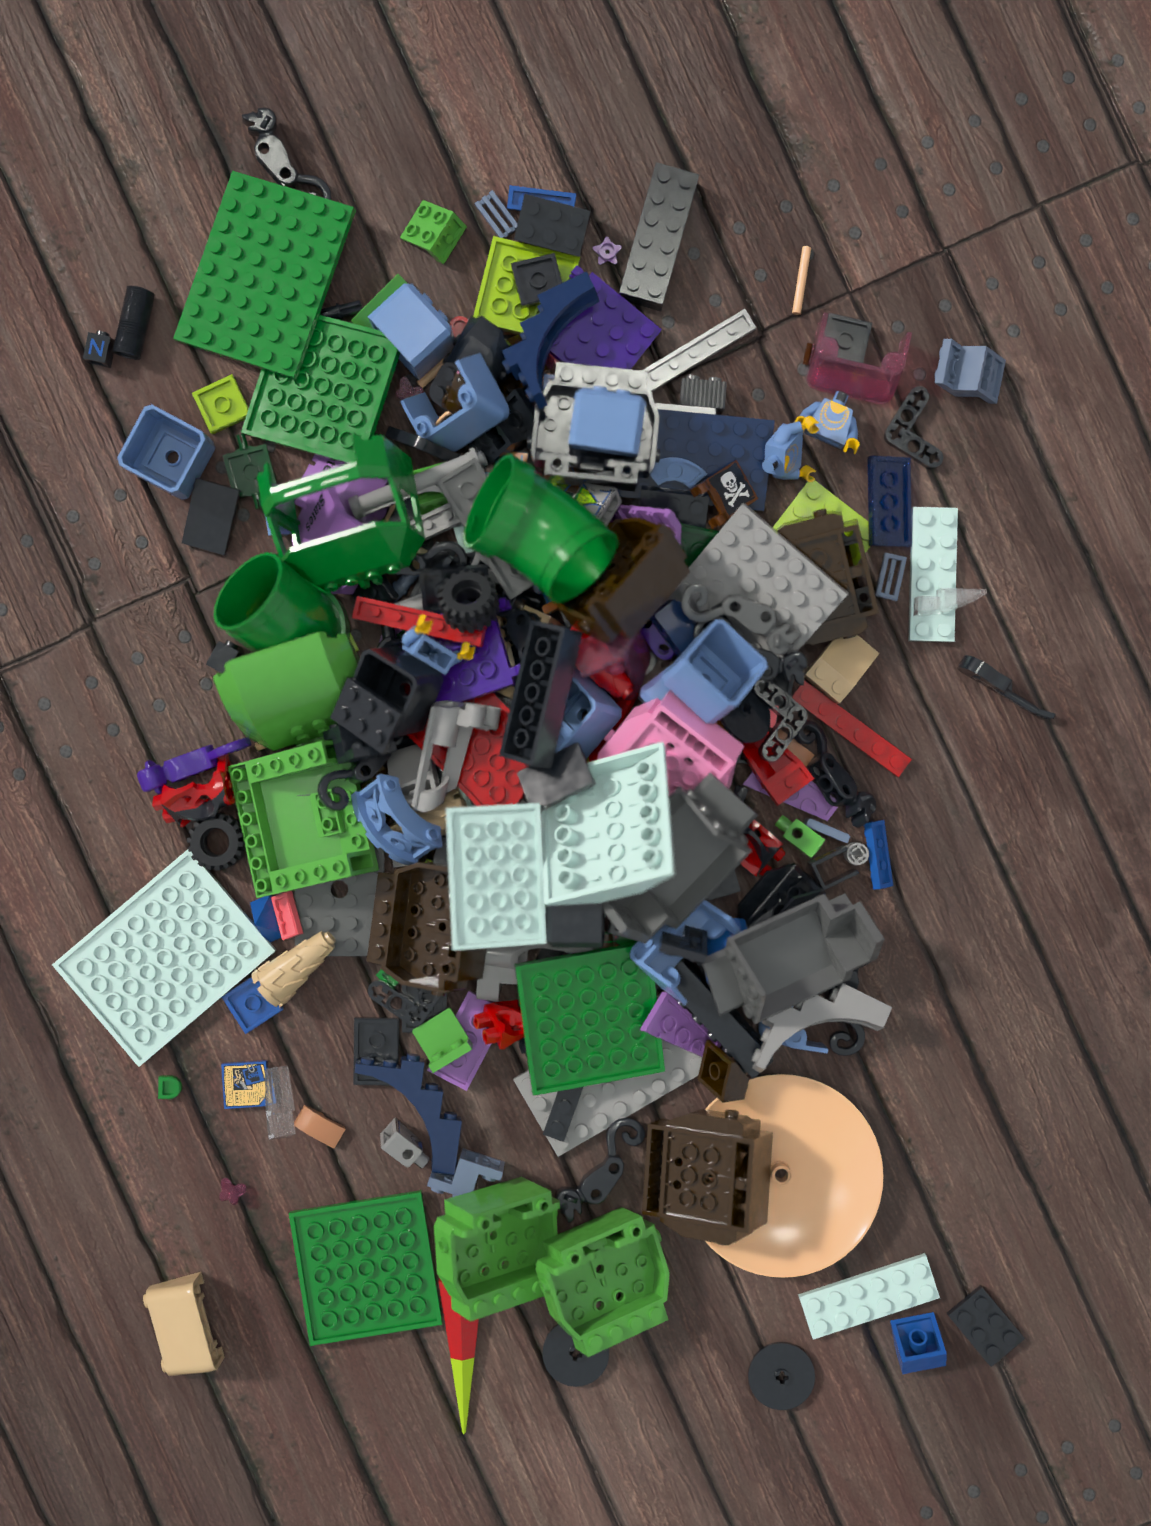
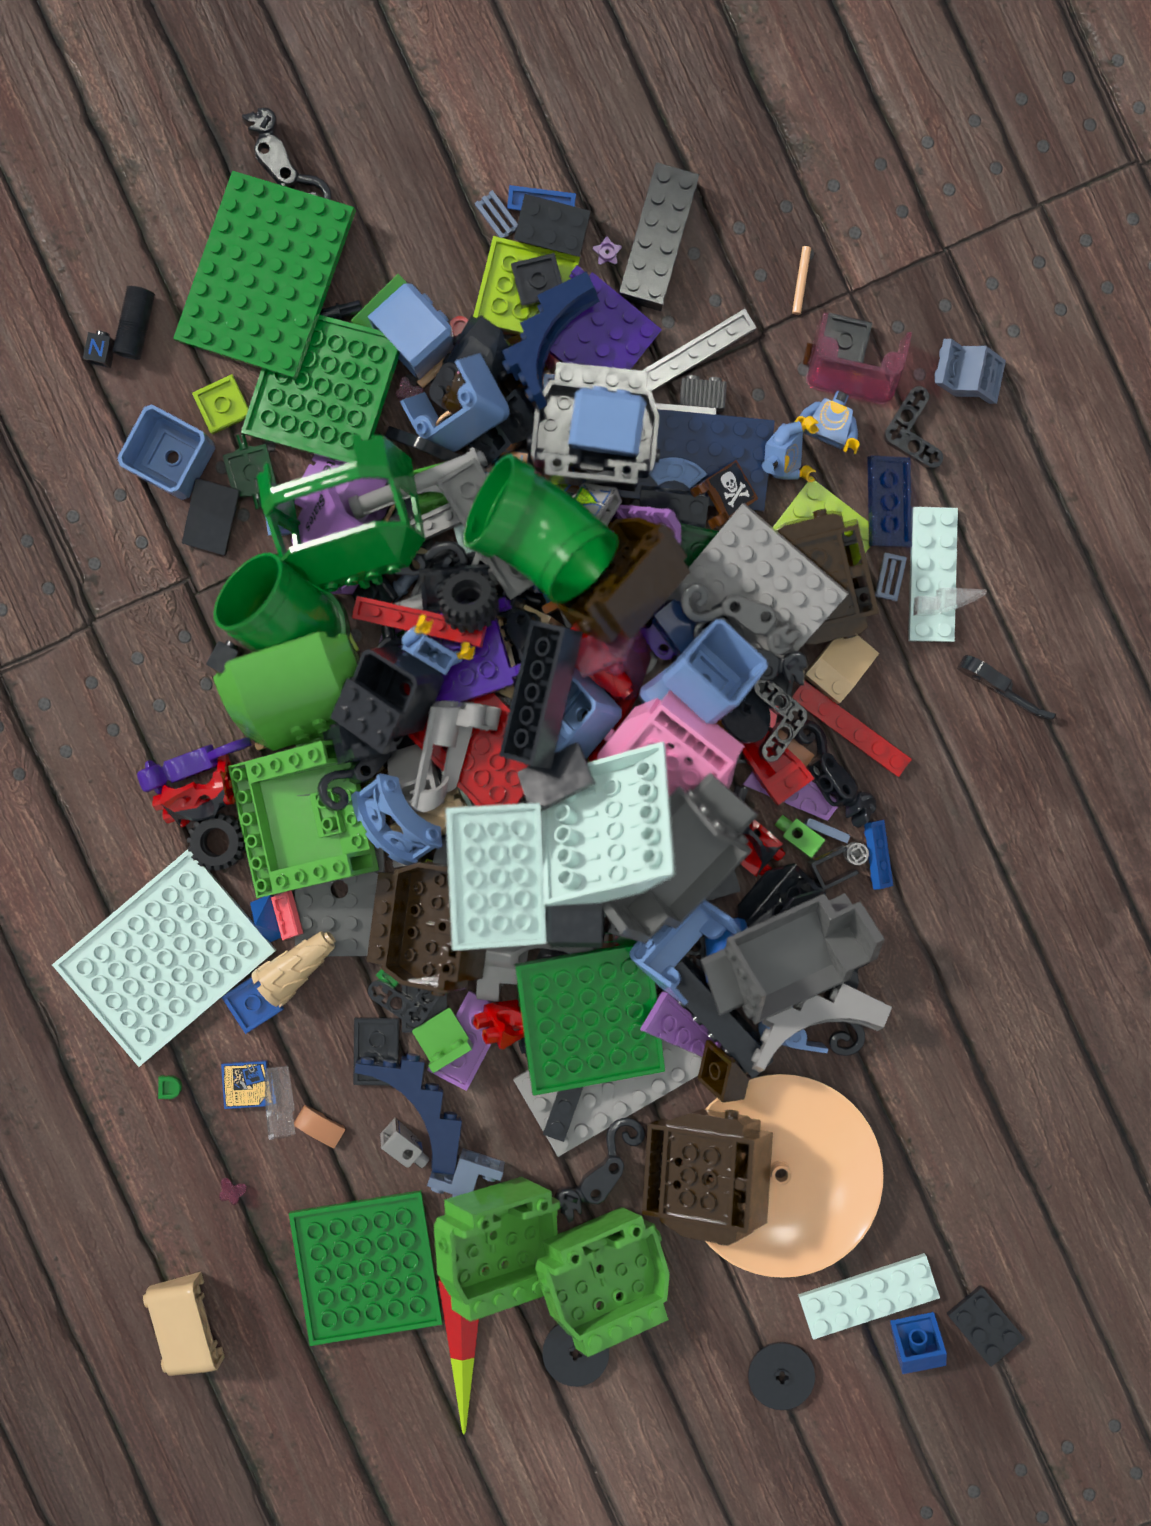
bright green bracket [401,200,467,264] -> none
black plate [659,925,707,963] -> none

